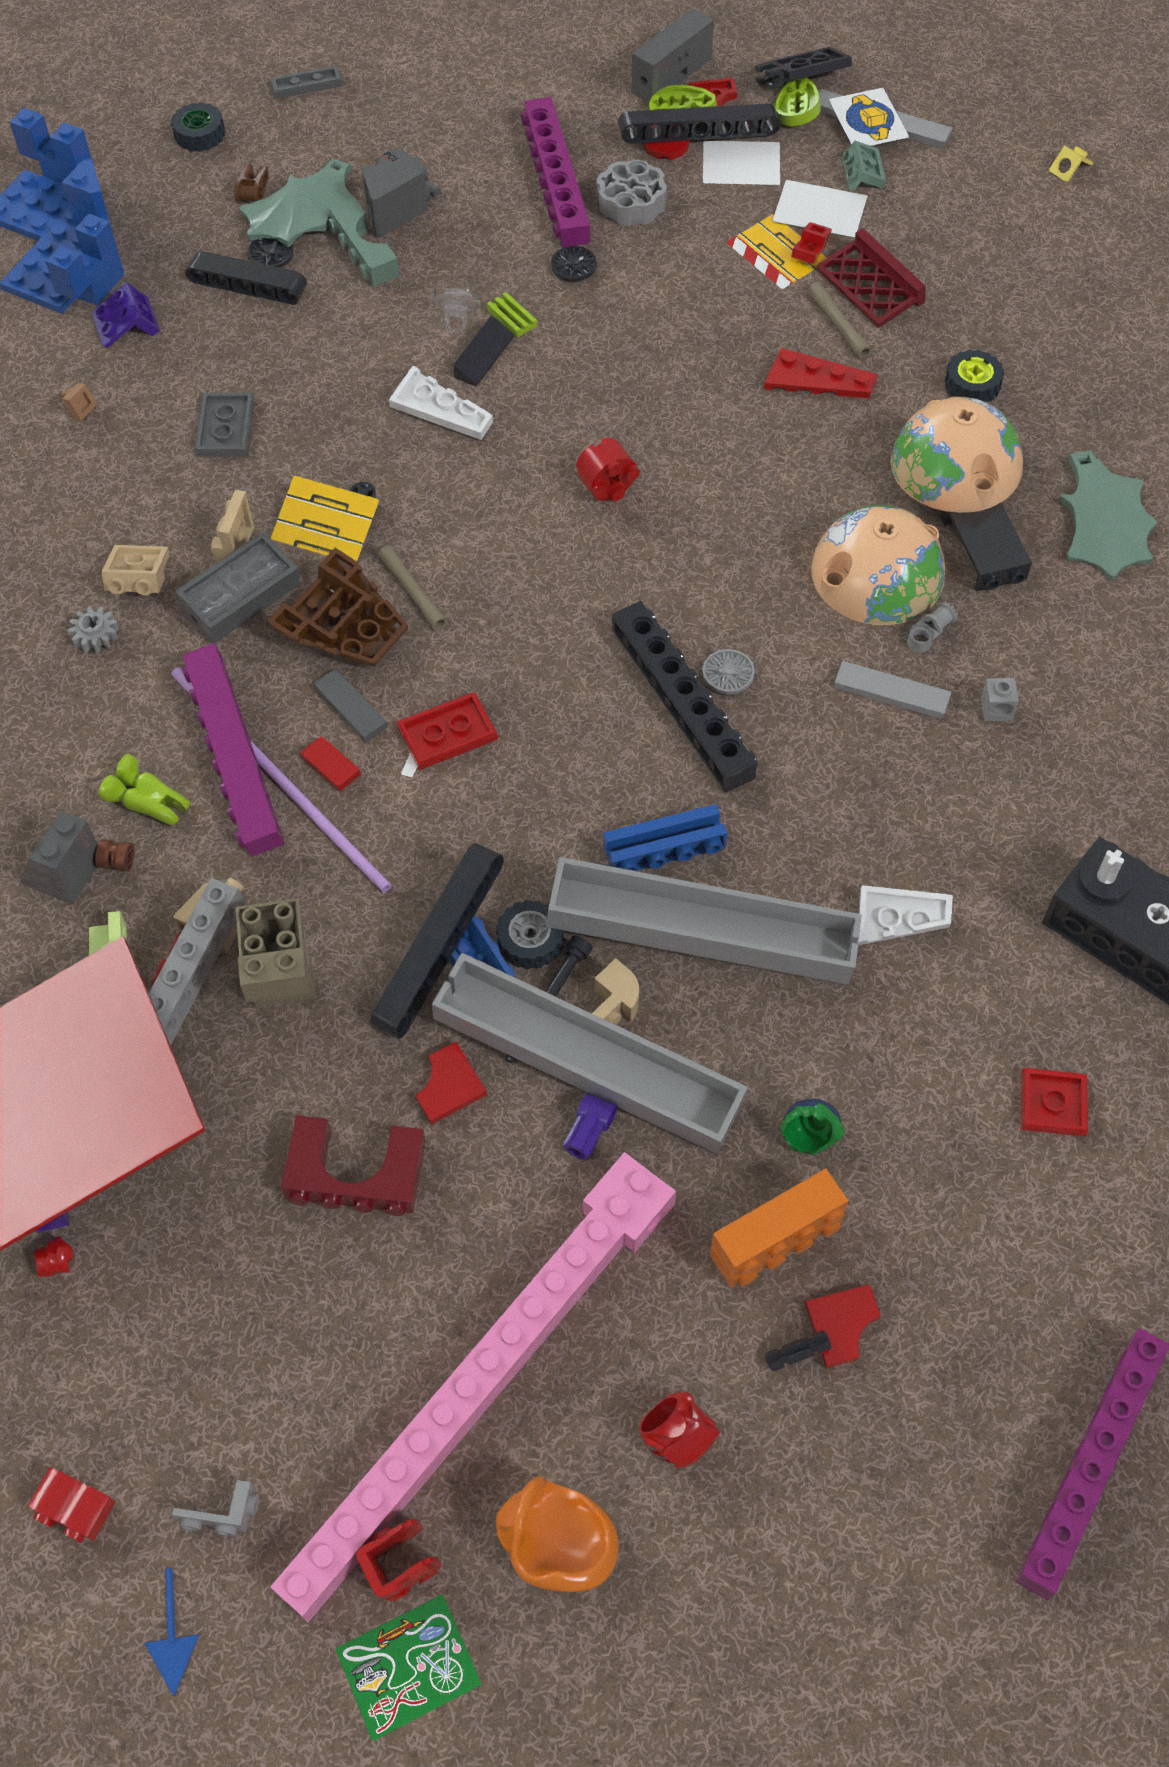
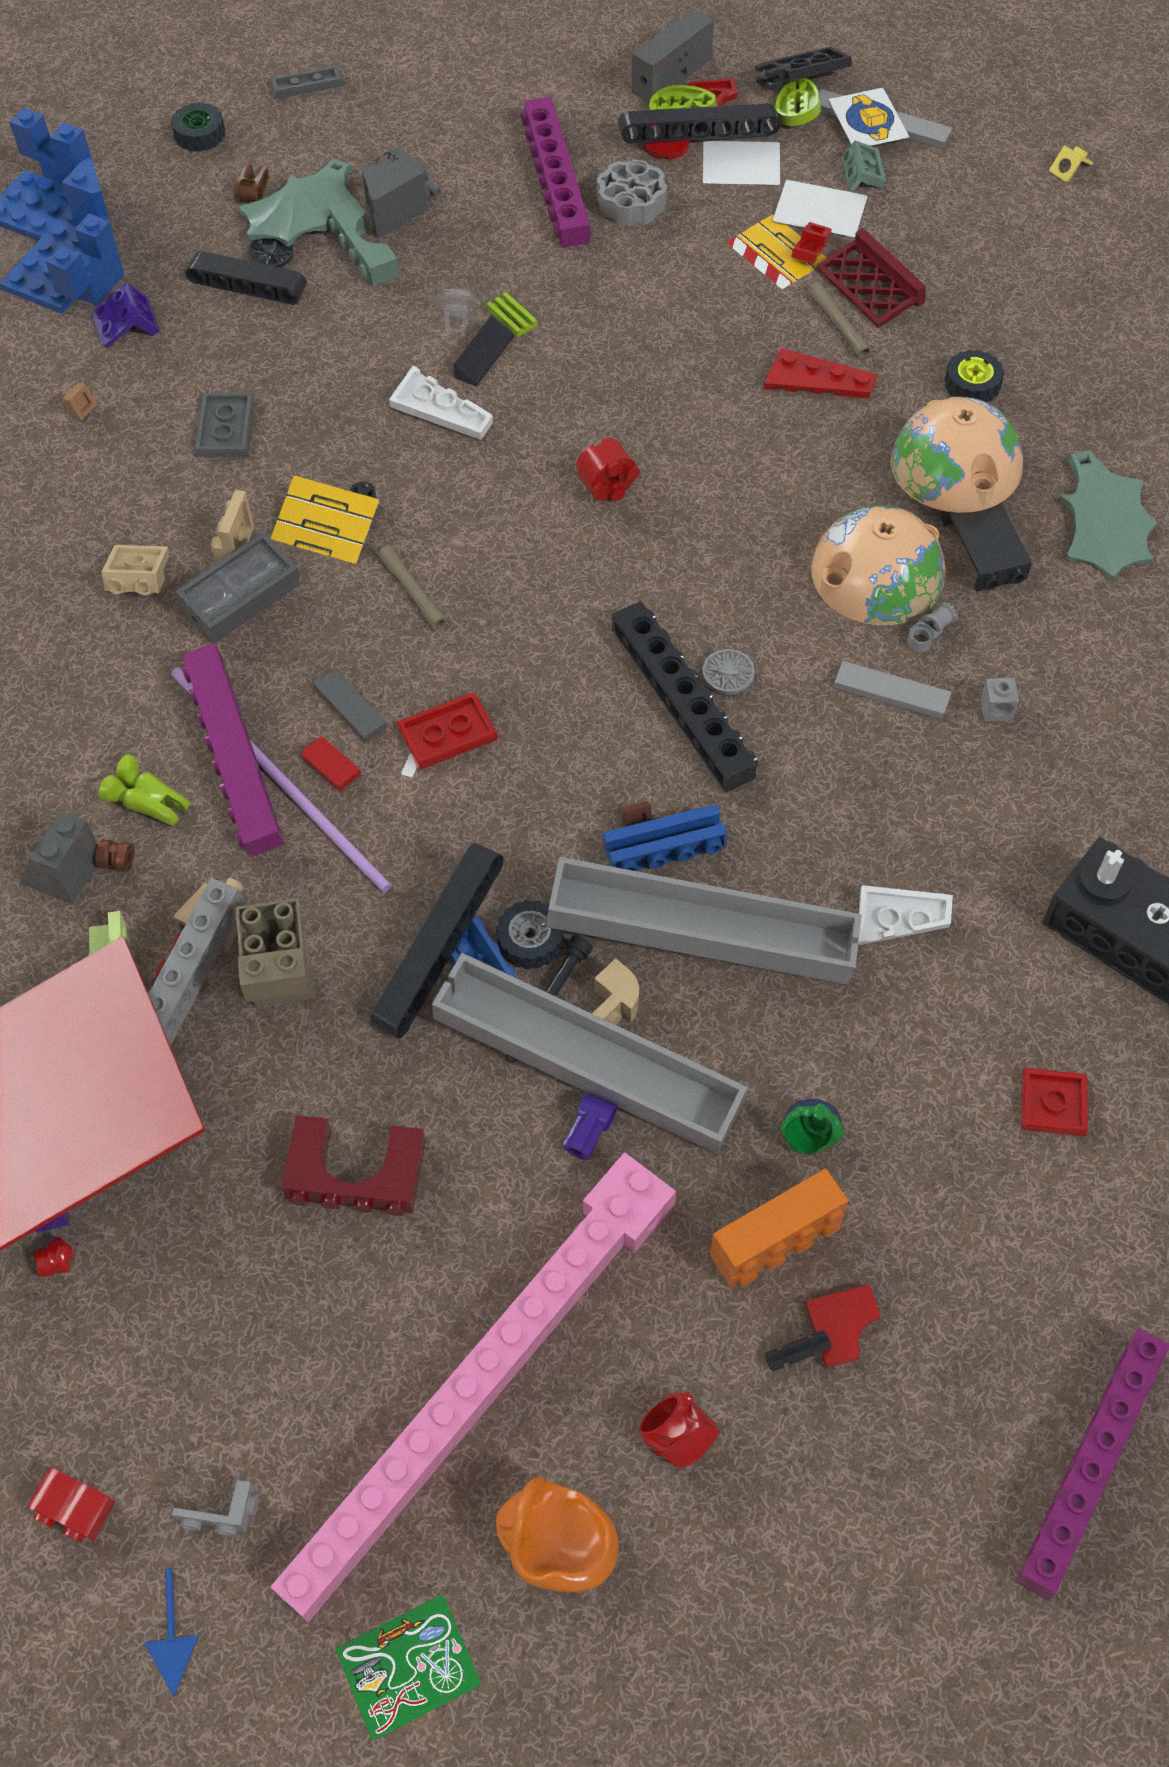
light grey gear [67,607,120,653] -> none
reddish brown wedge [267,547,408,667] -> none
red piece [356,1519,442,1602] -> none
red tile [415,1041,487,1125] -> none
black wheel [551,246,597,282] -> none
none -> copper tile [620,801,653,827]

